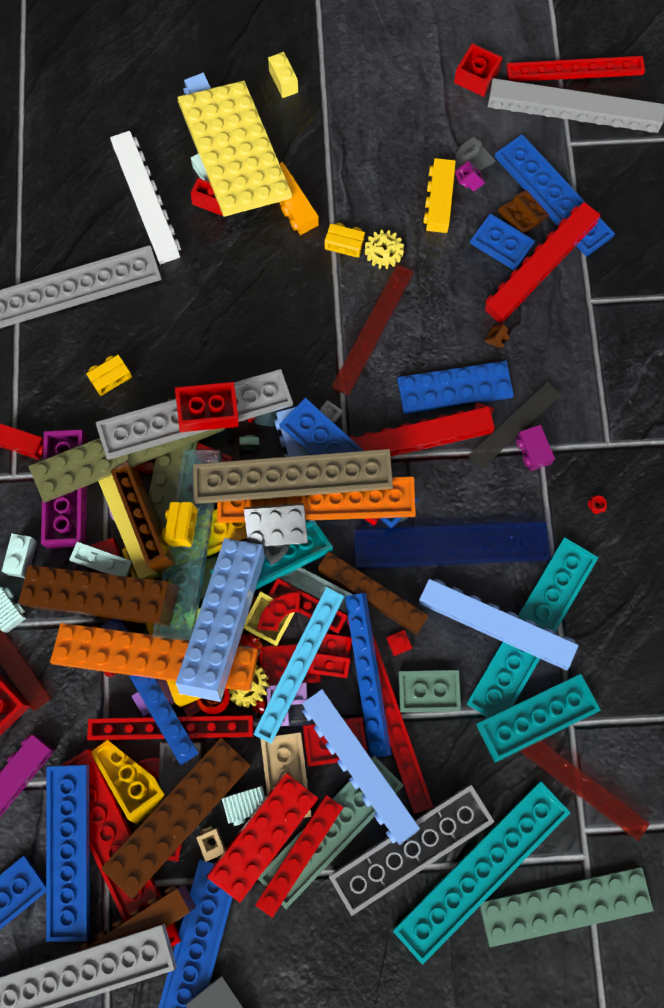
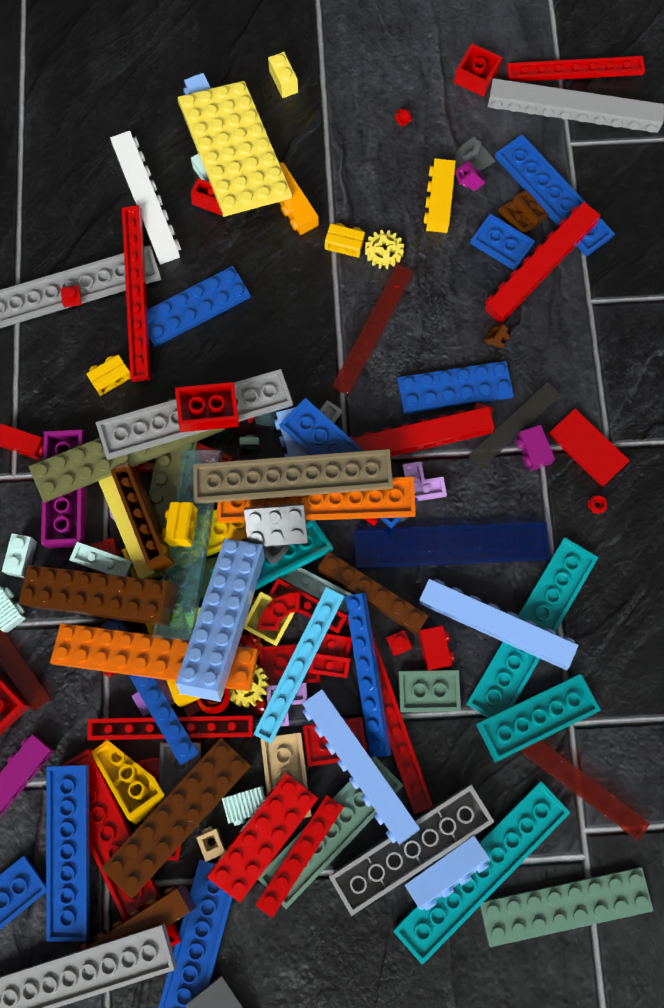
none -> red plate [60,285,82,308]
none -> red plate [122,205,151,382]
none -> blue plate [147,266,251,347]
none -> red plate [395,109,411,126]
none -> lavender plate [402,462,447,501]
none -> light blue brick [405,836,490,911]
none -> red brick [418,626,454,671]
none -> red tile [548,409,630,487]

